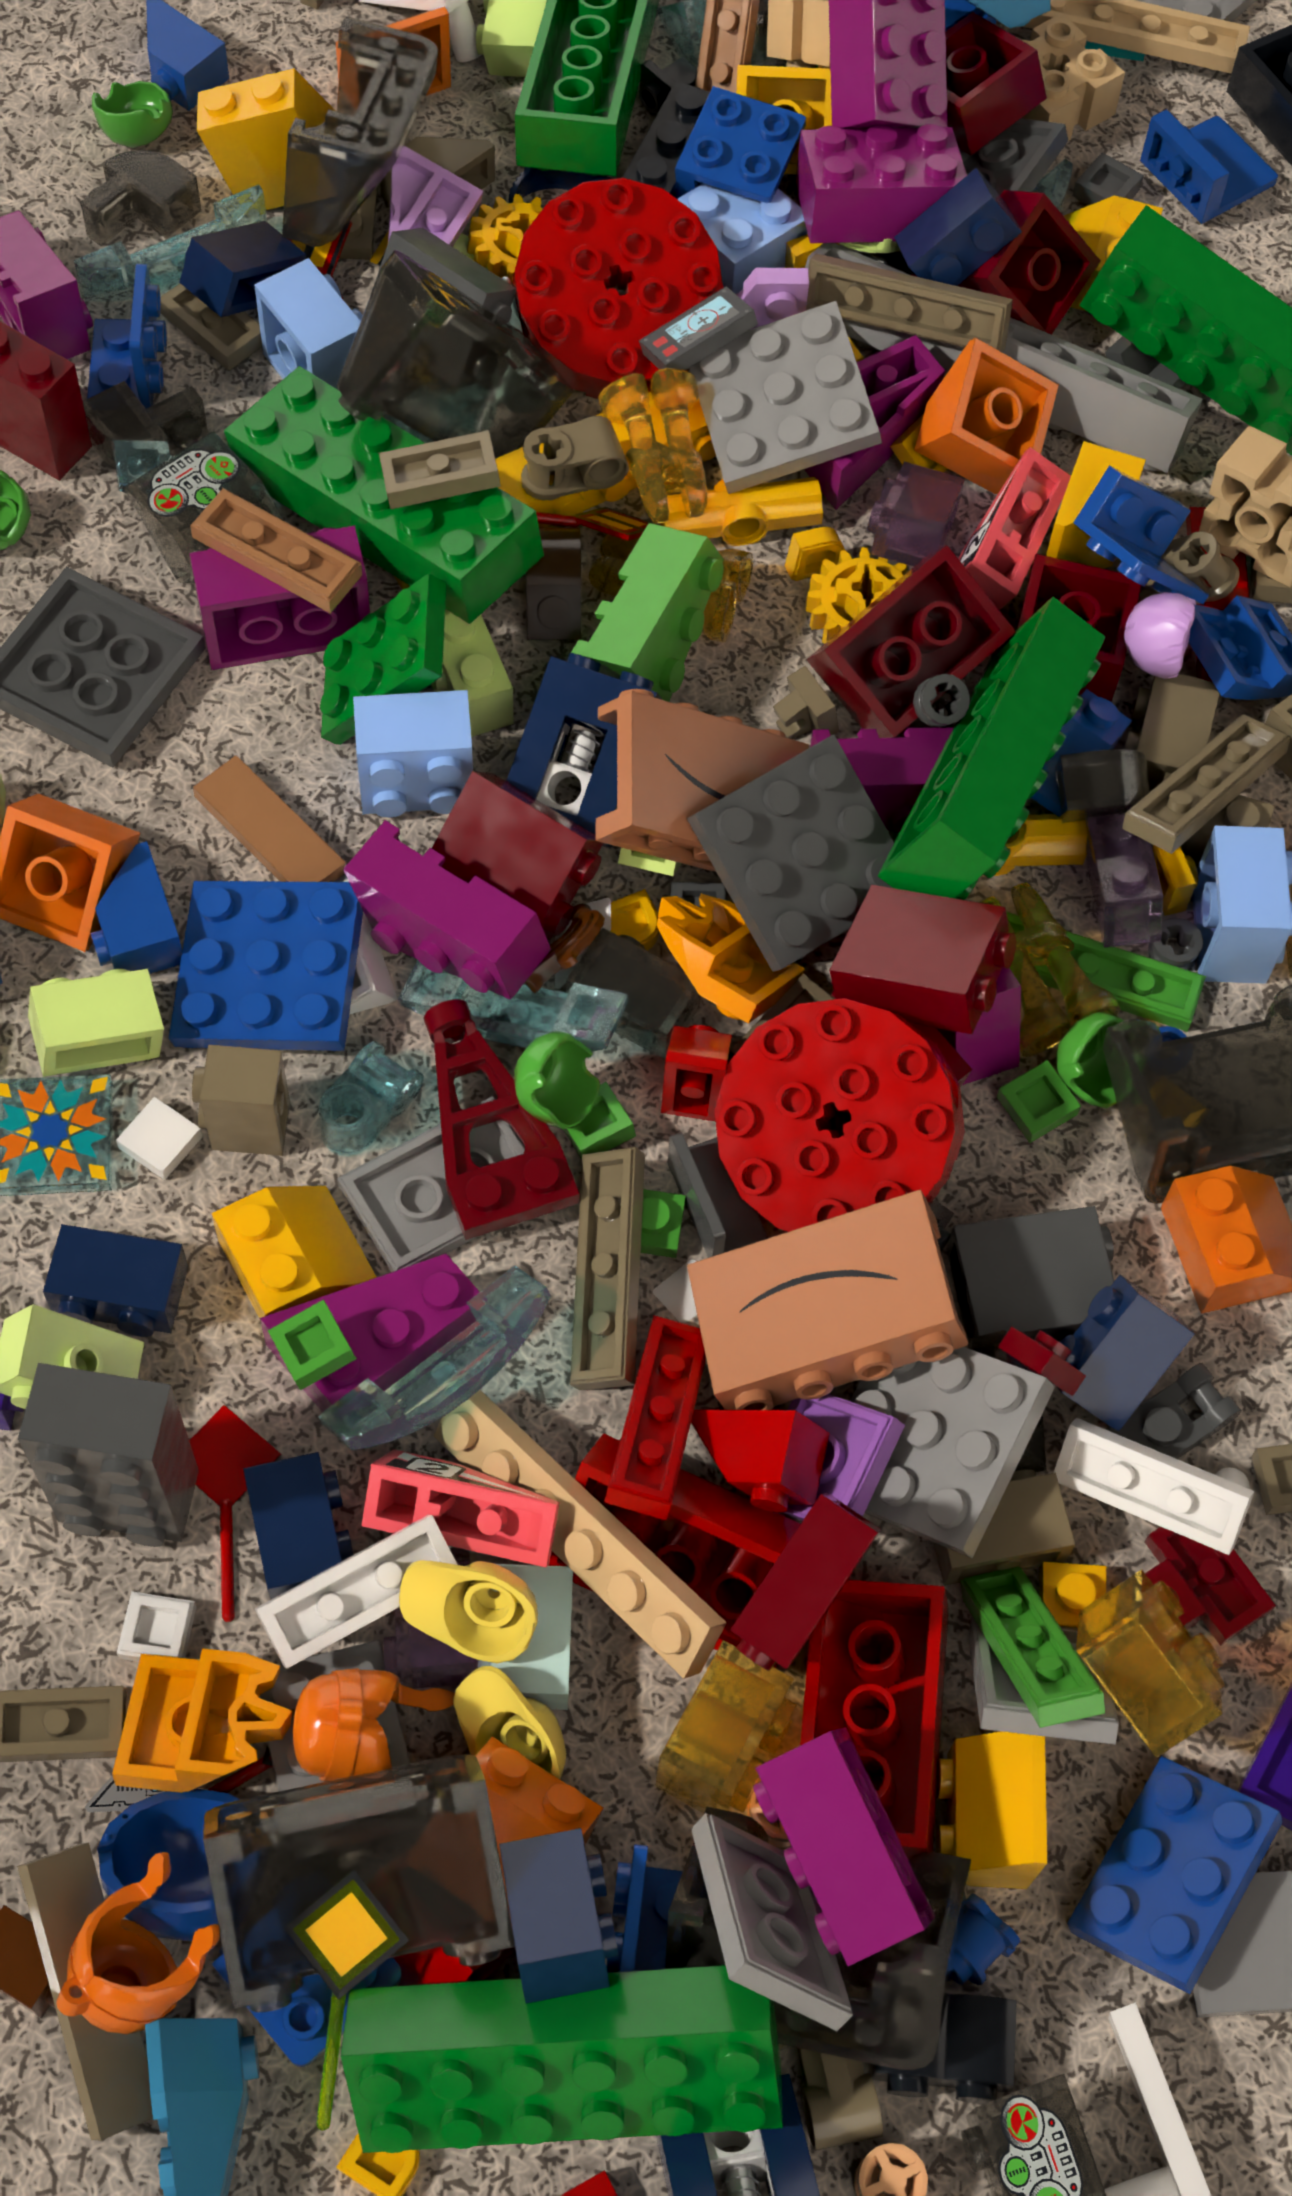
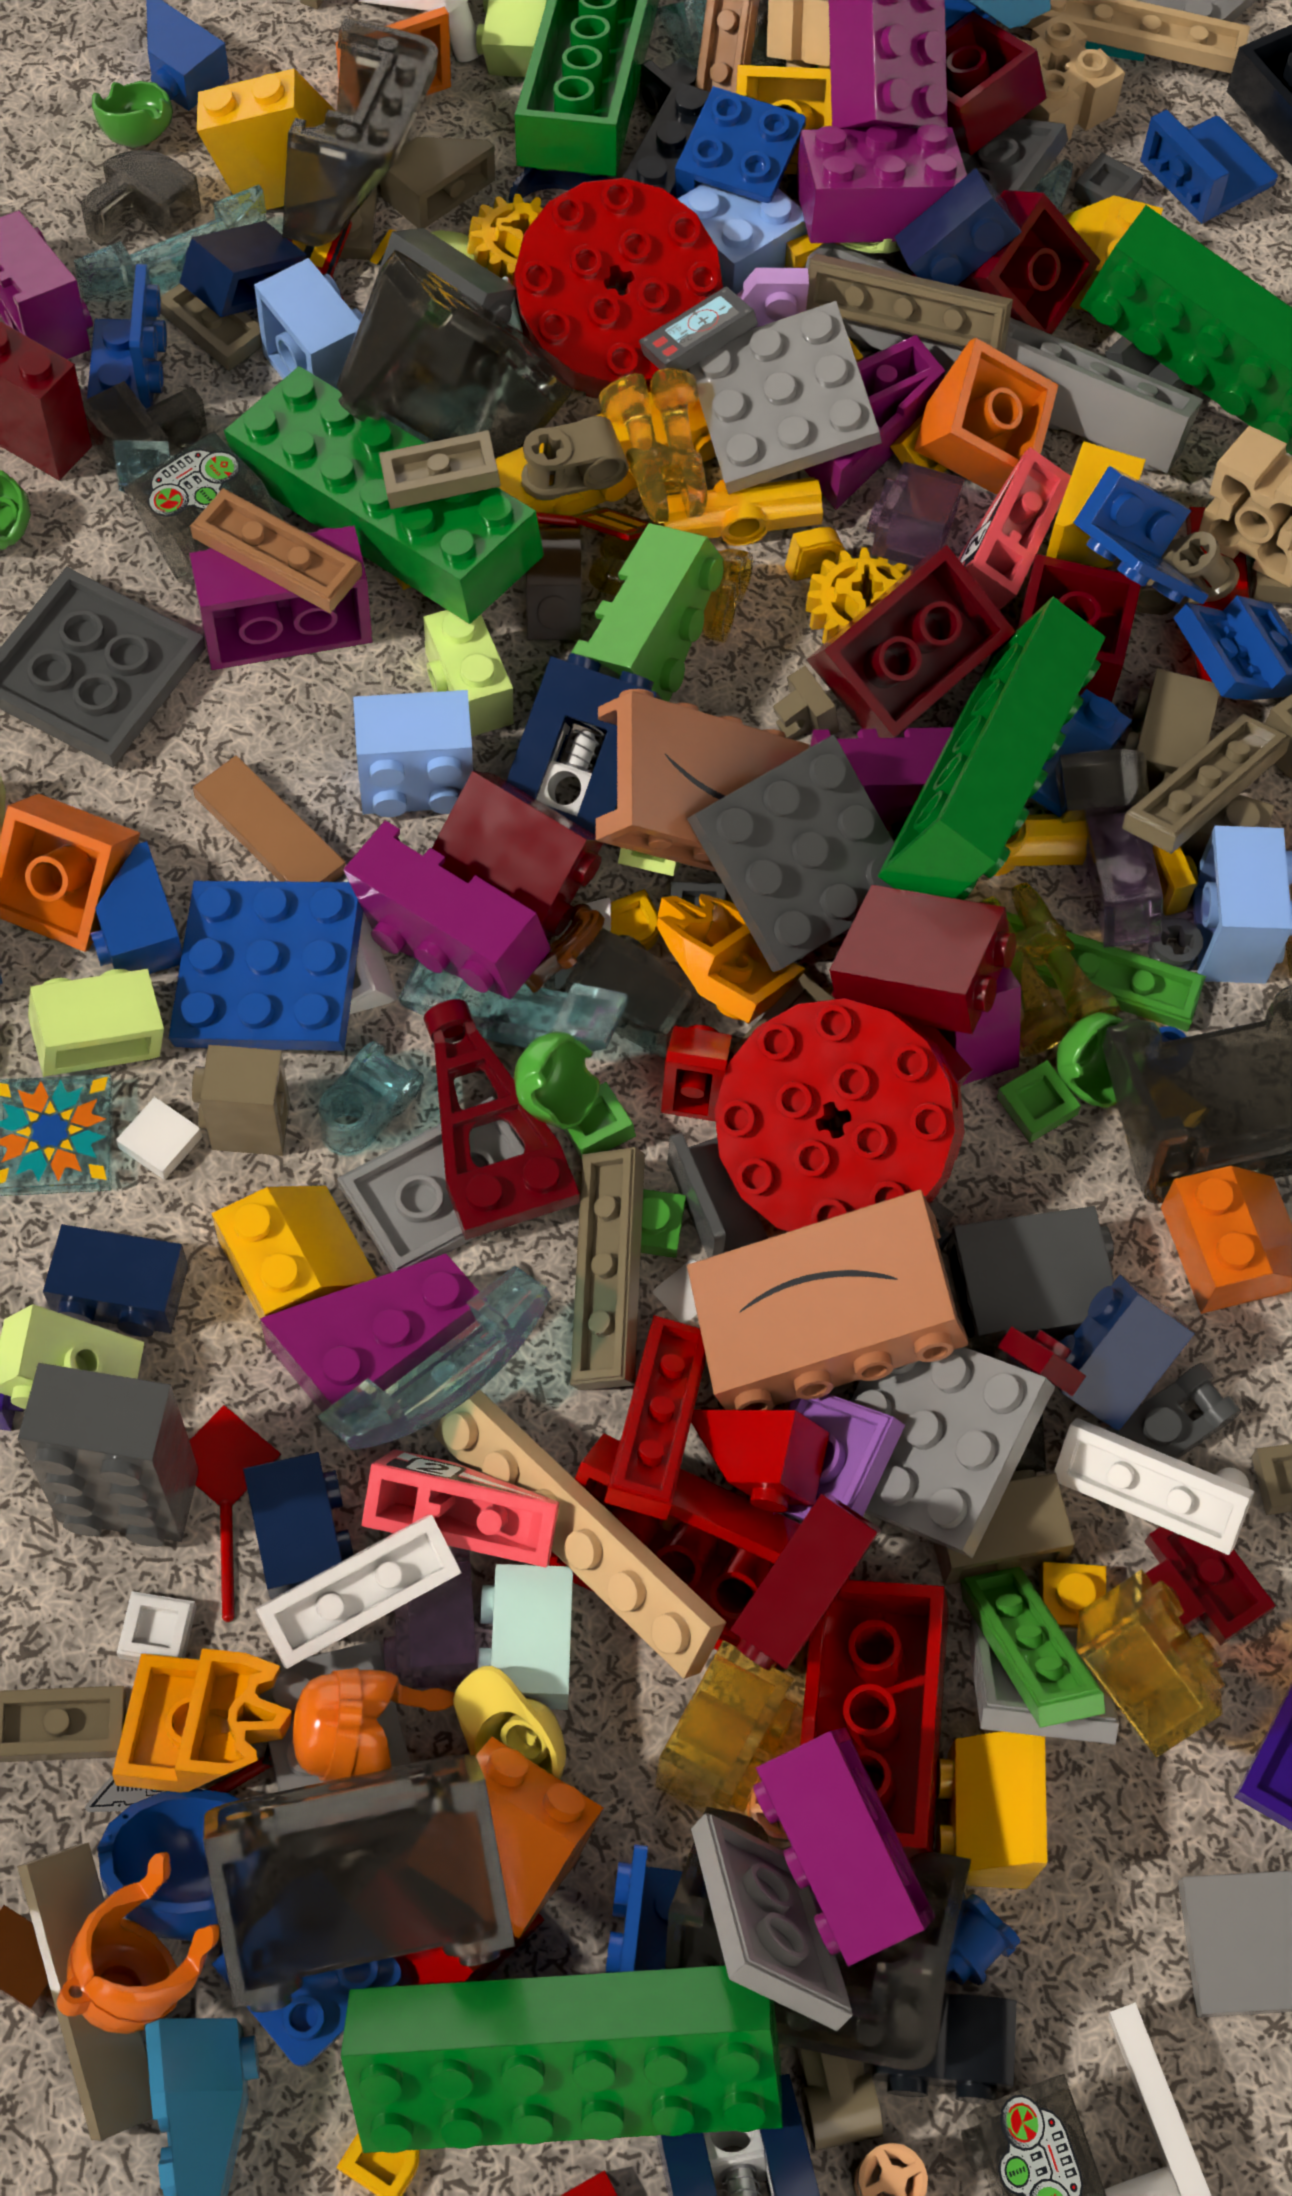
bright green plate [268,1299,357,1390] -> none
piece [283,1869,409,2131] -> none
green plate [320,573,446,745] -> none
lavender wing [388,142,484,247] -> none
light yellow cap [399,1560,538,1663] -> none
dark blue brick [499,1828,619,2004] -> none
dark grey bush [913,674,970,727] -> none
blue plate [1067,1756,1283,1994] -> none
lavender hair [1124,592,1196,679] -> none

